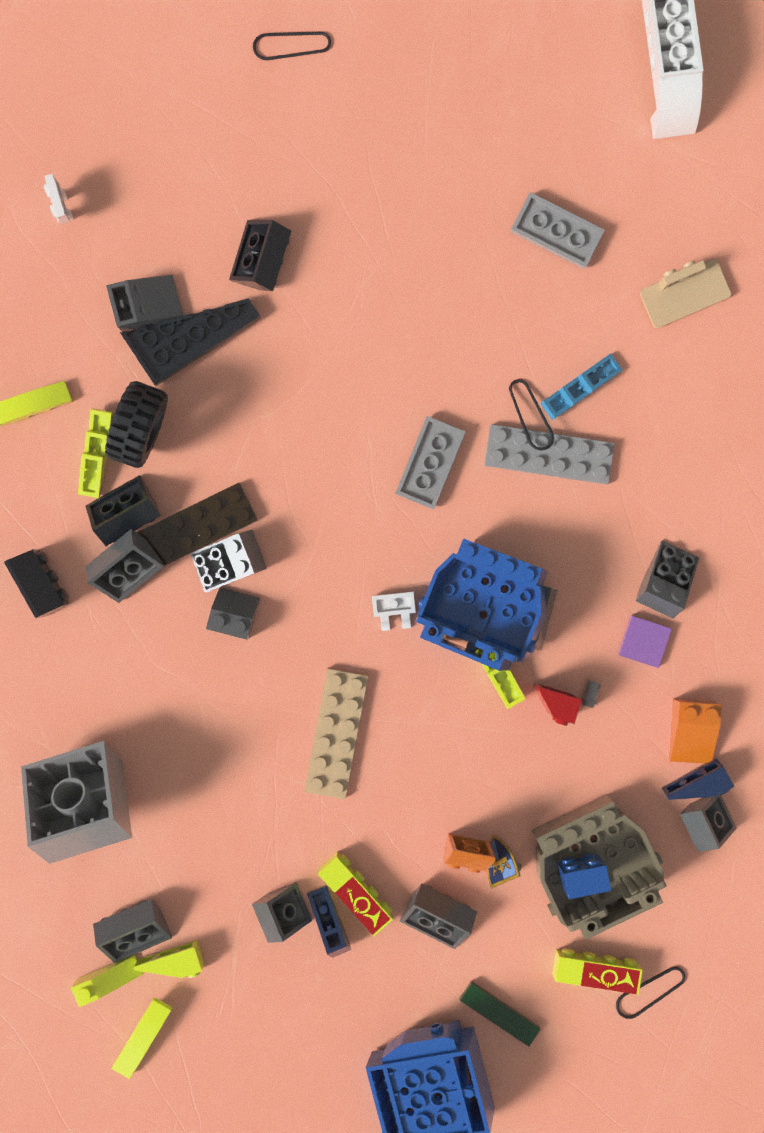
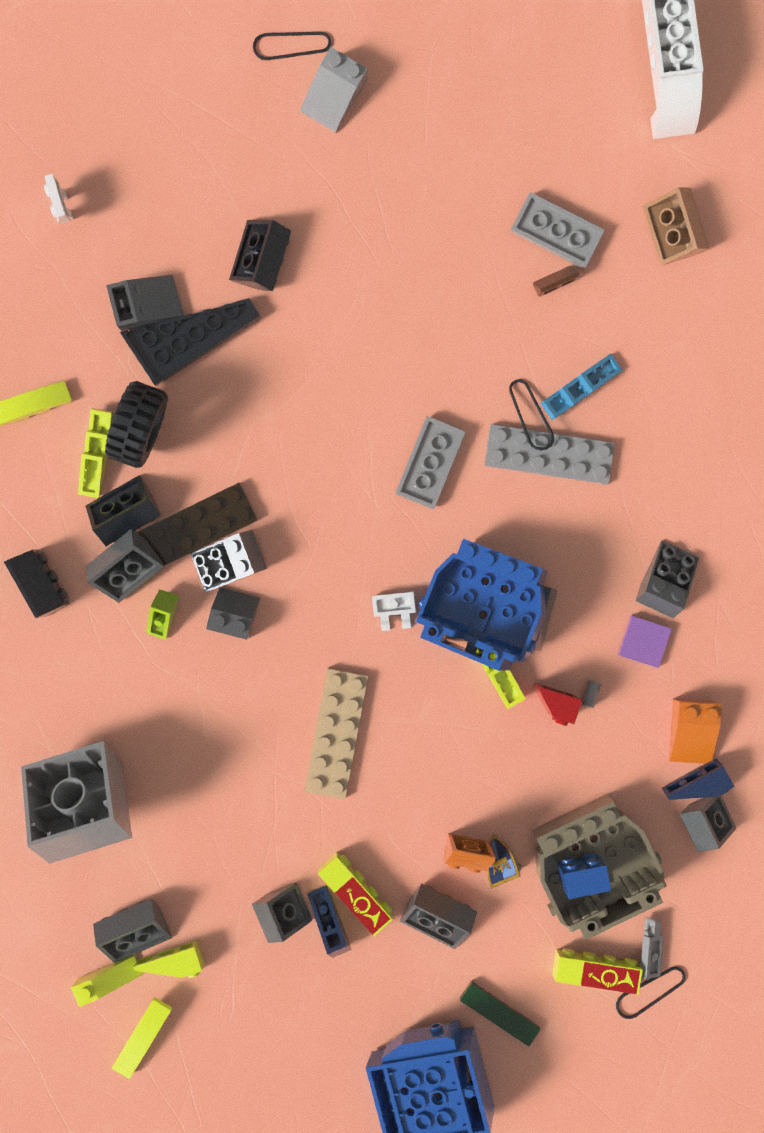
tan bracket [640,259,731,329] -> none
none -> lime slope [146,589,179,640]
none -> light grey slope [300,47,368,133]
none -> reddish brown slope [533,266,580,297]
none -> light grey hinge [641,917,664,979]
none -> medium nougat slope [643,187,709,266]

